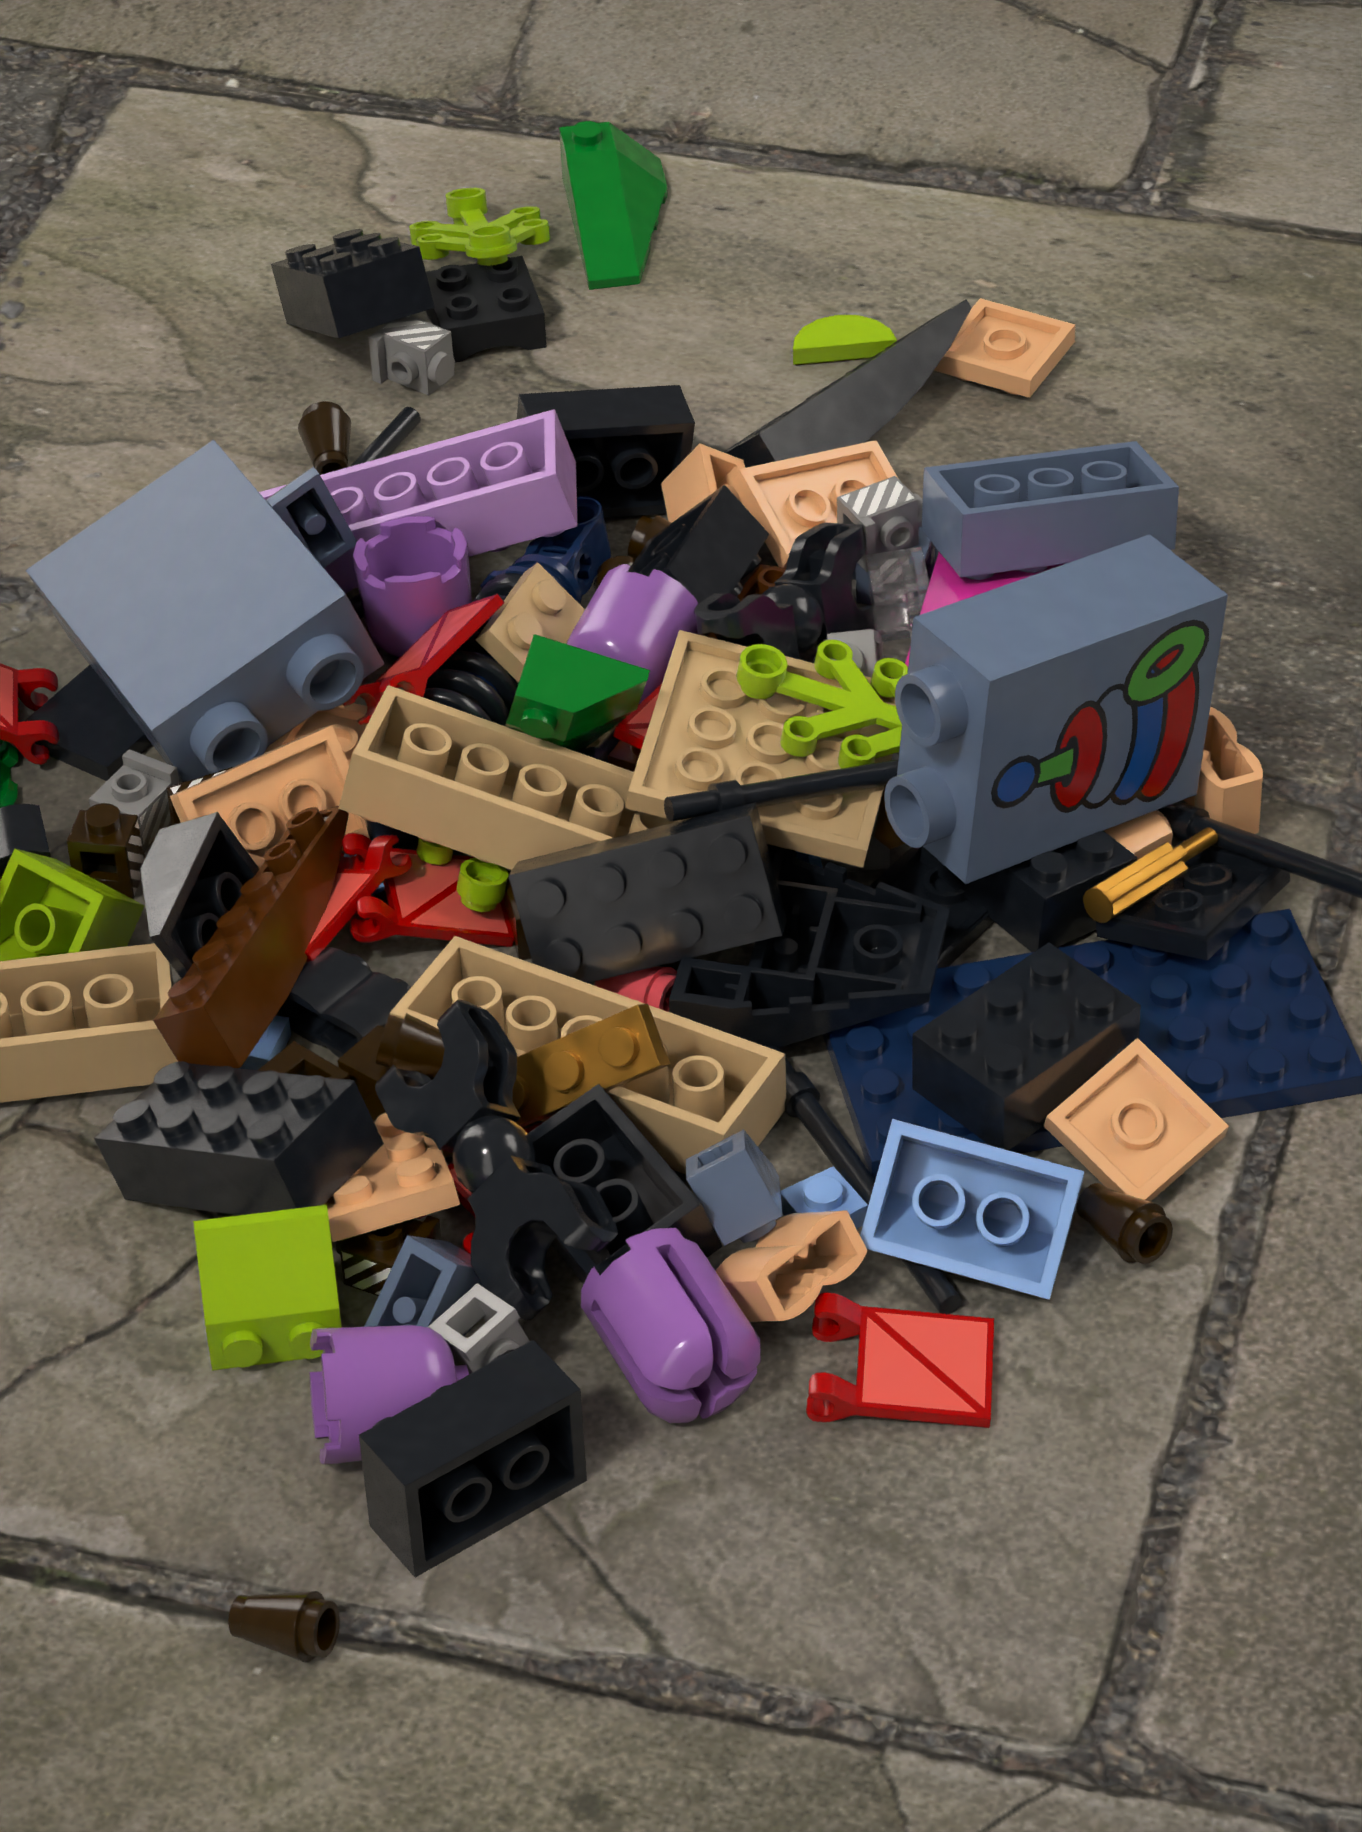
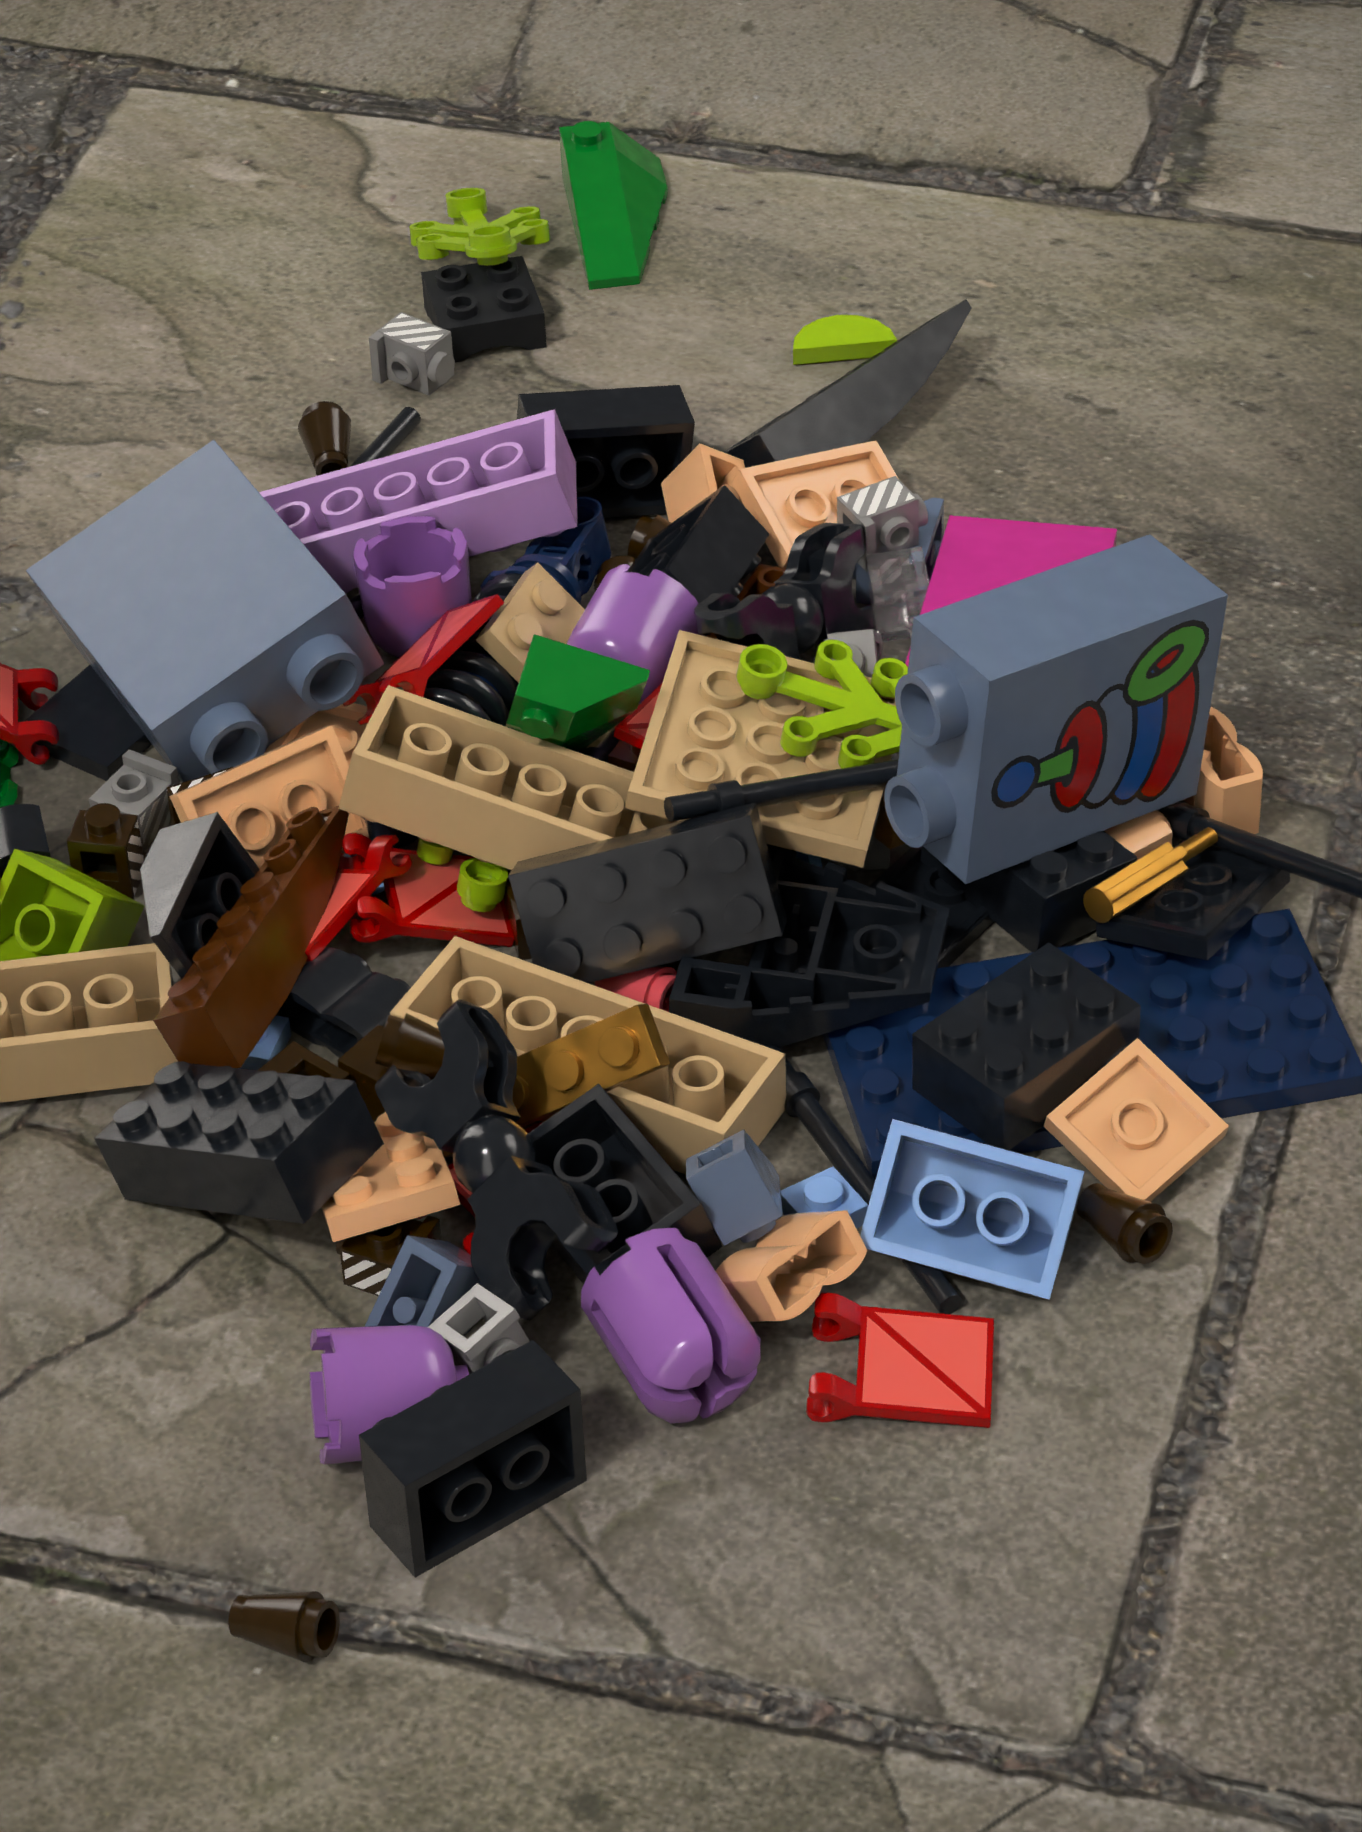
lime slope [193,1205,342,1371] -> none
sand blue slope [266,467,357,568] -> none
black brick [271,229,435,338] -> none
sand blue brick [922,441,1179,580] -> none
light nougat plate [934,298,1075,398] -> none

